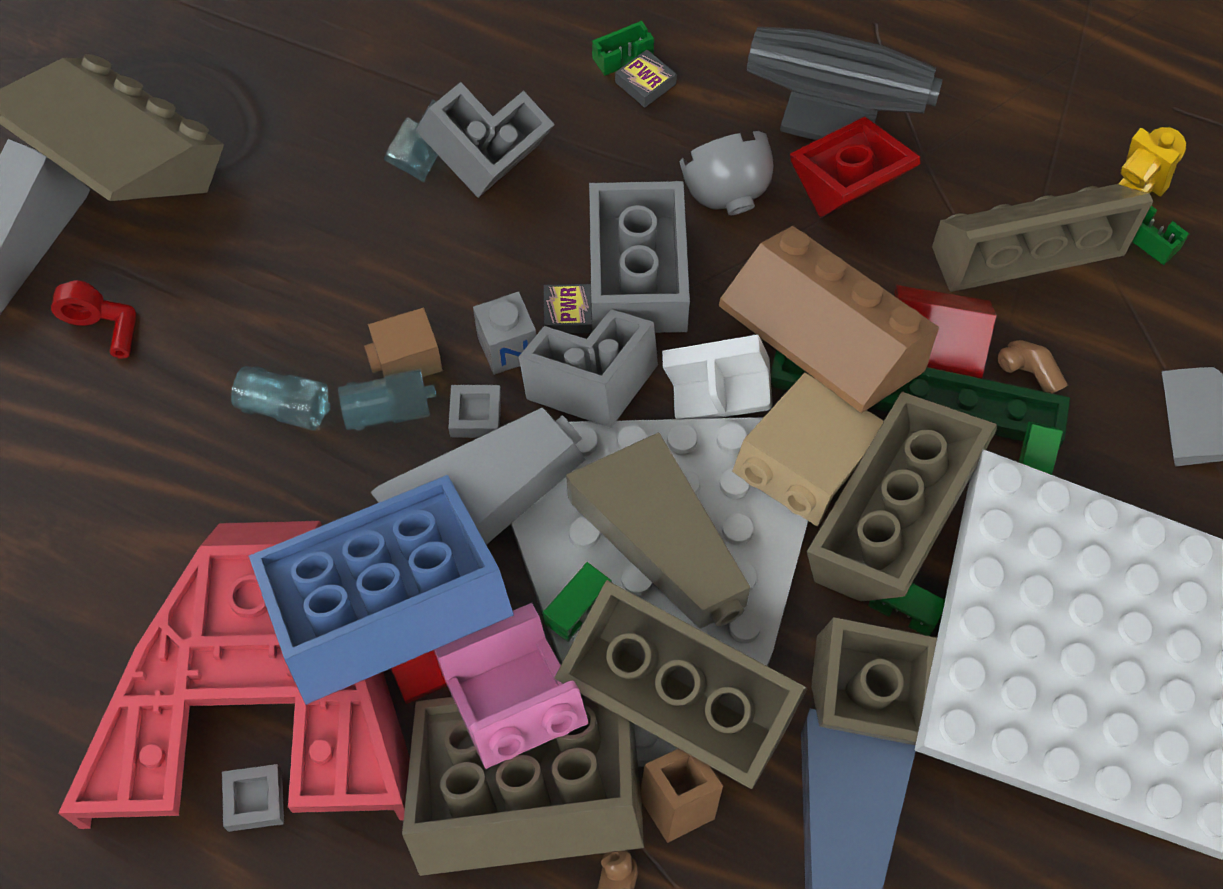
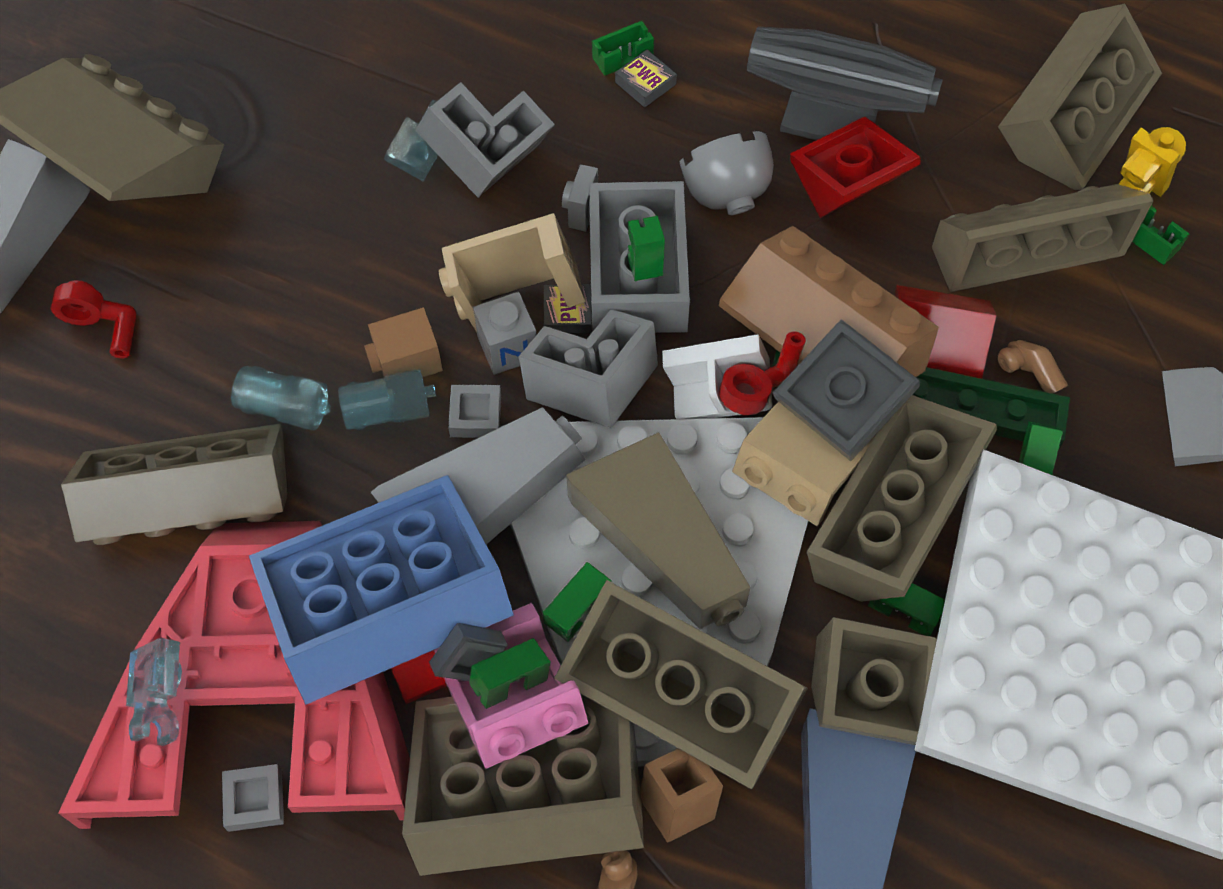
none -> dark tan slope [61,424,288,545]
none -> clear light blue plate [126,638,182,746]
none -> dark grey tile [429,623,508,681]
none -> tan panel [439,213,586,332]
none -> green piece [469,638,551,709]
none -> light grey plate [562,164,598,232]
none -> green piece [628,215,665,281]
none -> red plate [719,331,806,415]
none -> dark grey plate [773,319,920,461]
none -> dark tan slope [998,3,1162,190]

